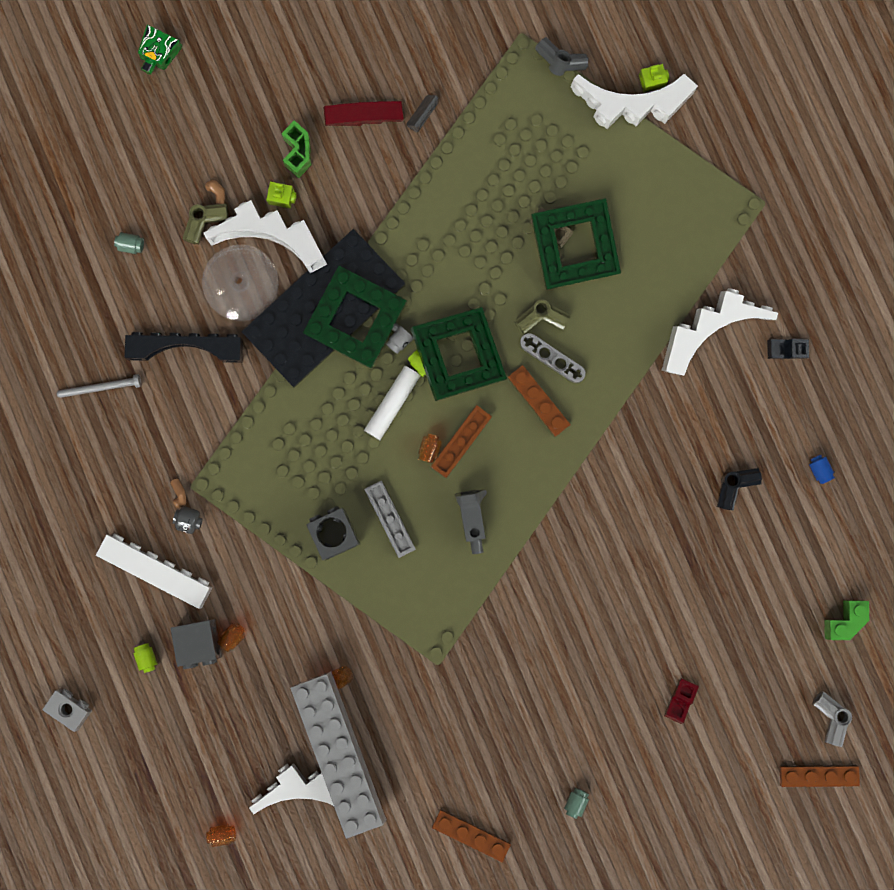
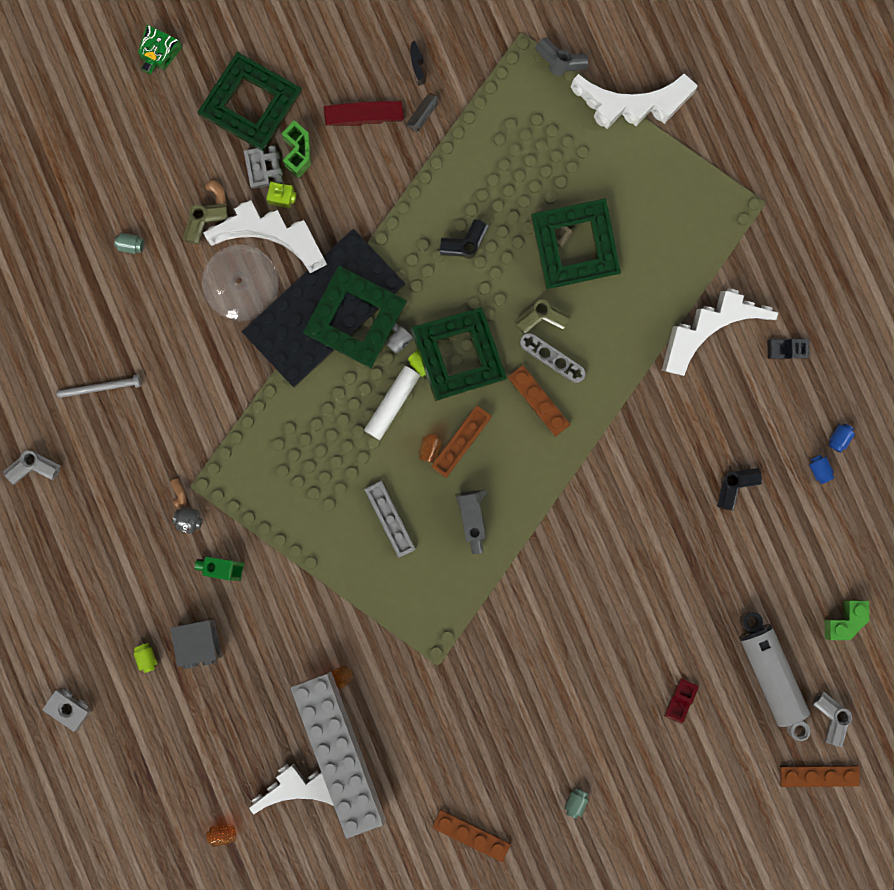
white brick [96,533,212,609] -> none
black arch [125,332,243,363] -> none
clear orange brick [217,623,246,652] -> none
dark grey brick [306,506,360,561] -> none
lime brick [639,64,669,93] -> none
none -> light grey piece [3,450,61,485]
none -> green torso [195,556,244,581]
none -> dark green plate [197,52,302,151]
none -> light grey plate [244,146,283,189]
none -> black slope [411,41,425,86]
none -> black piece [440,219,489,259]
none -> light grey piece [739,611,811,741]
none -> blue brick [828,423,855,453]

